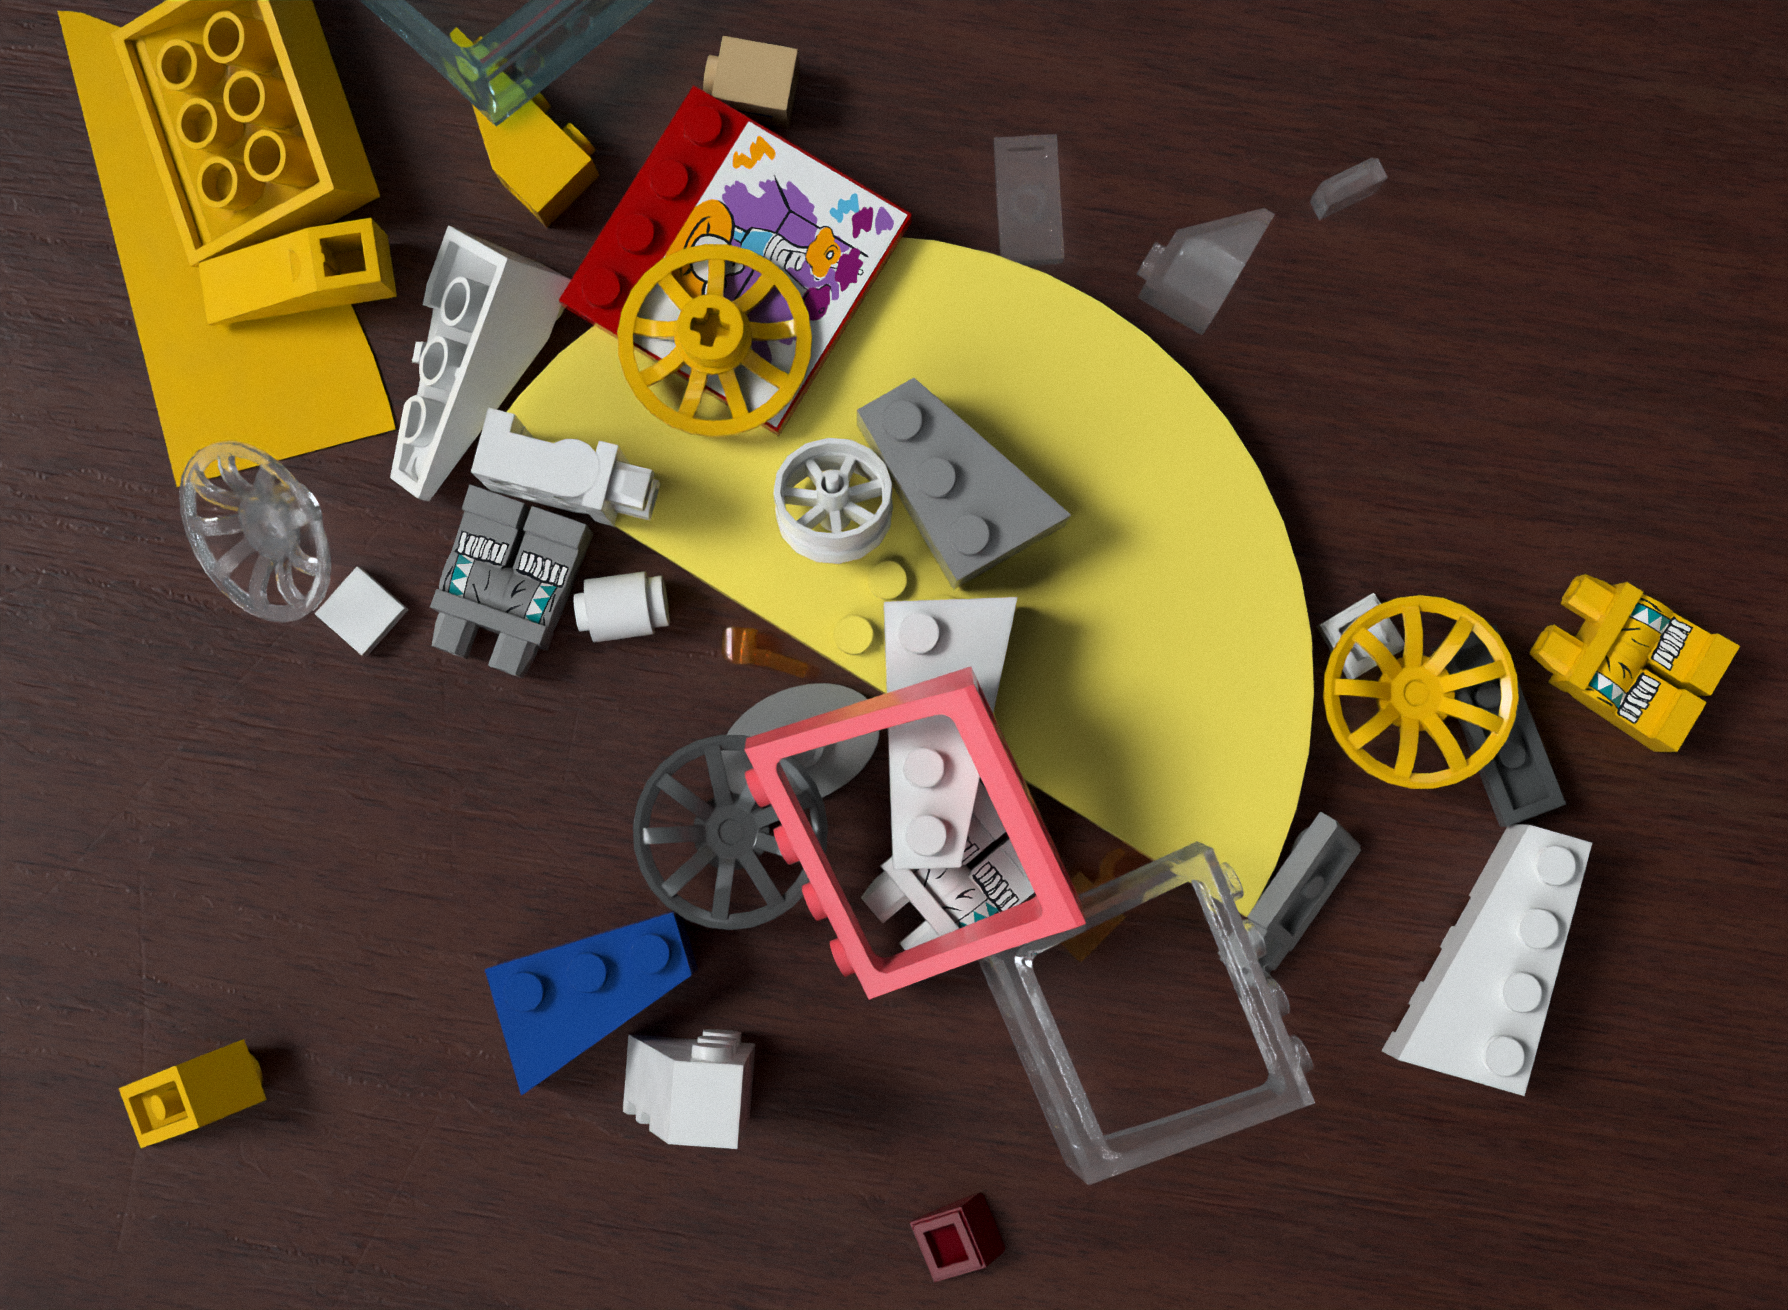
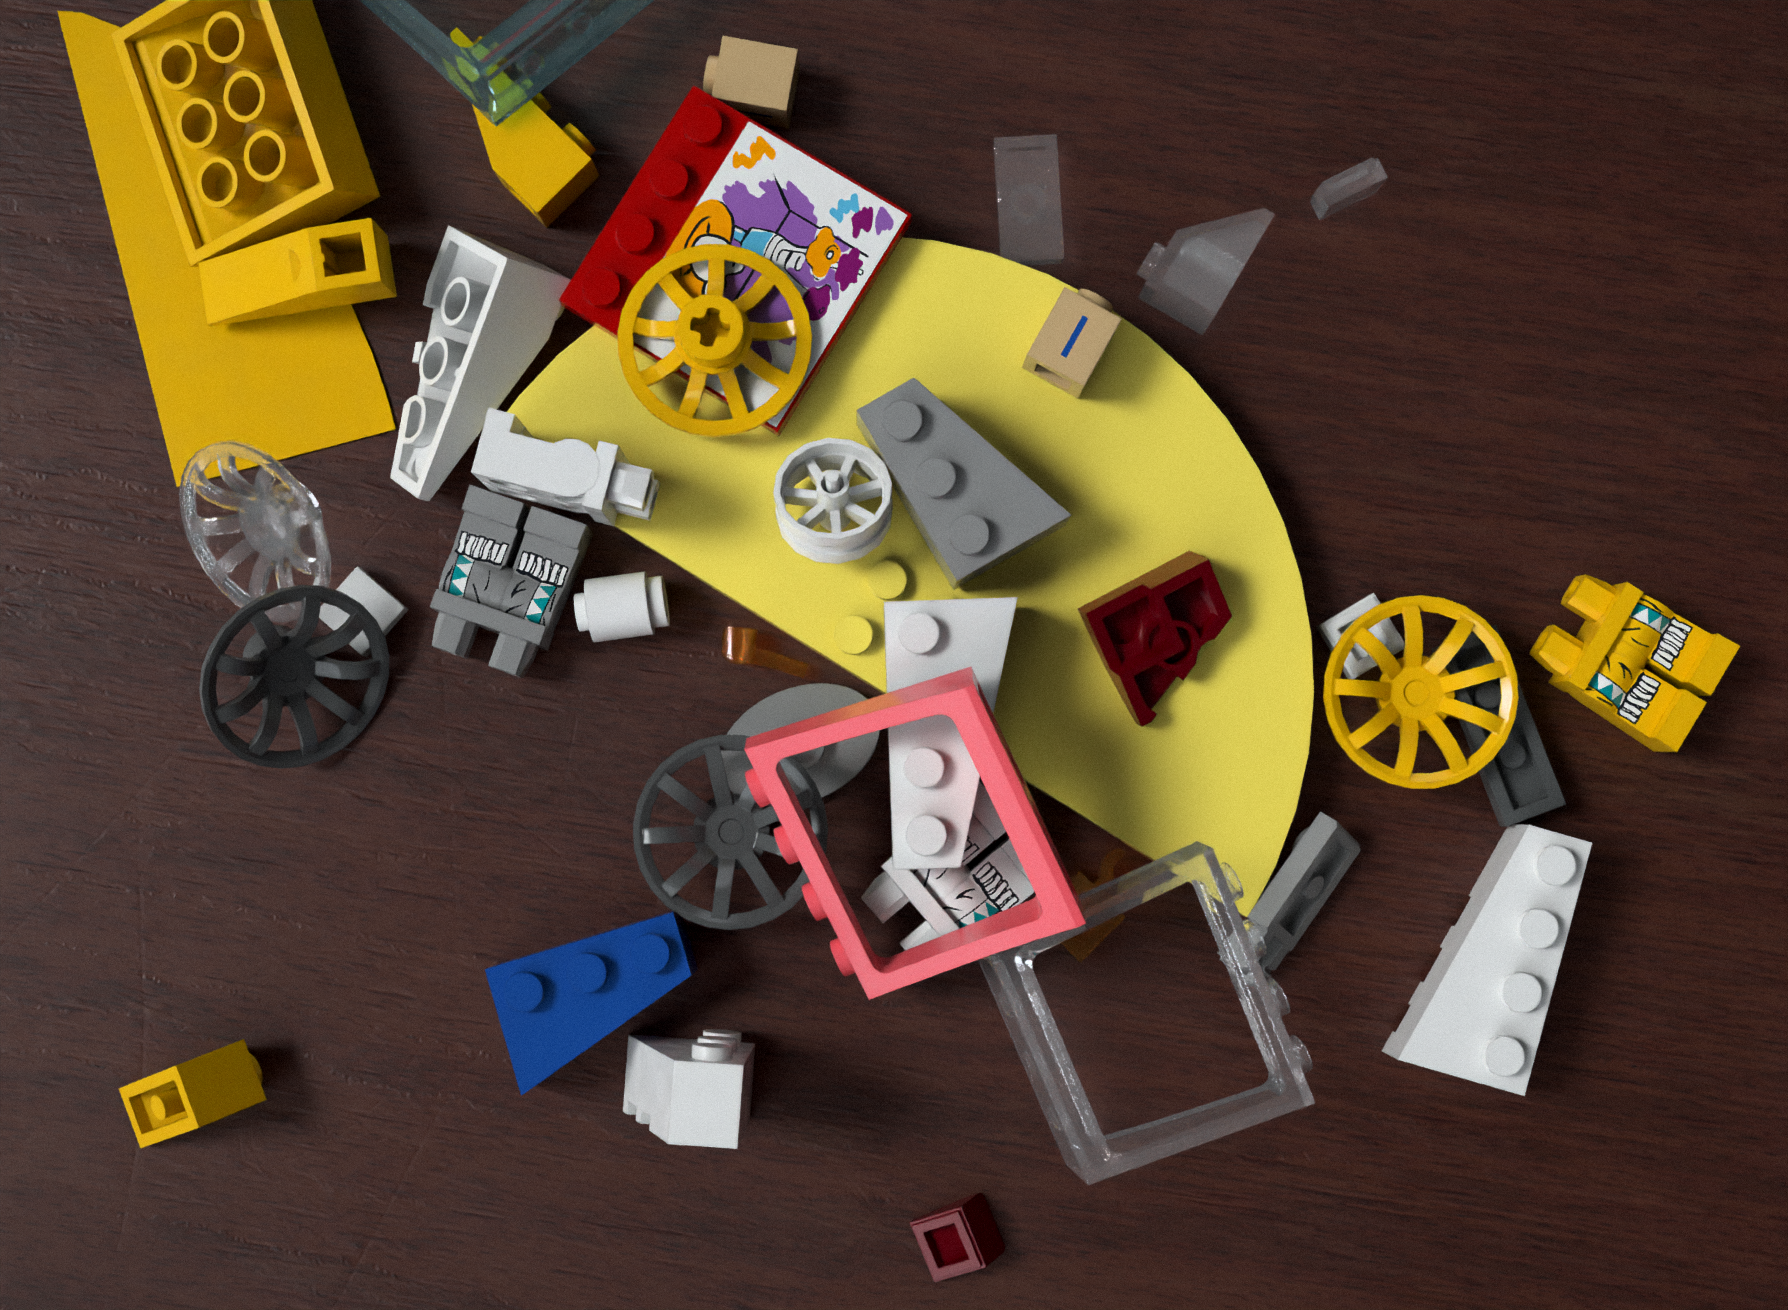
none -> dark grey wheel [199,585,389,769]
none -> tan brick [1022,287,1122,399]
none -> dark red slope [1078,551,1232,727]

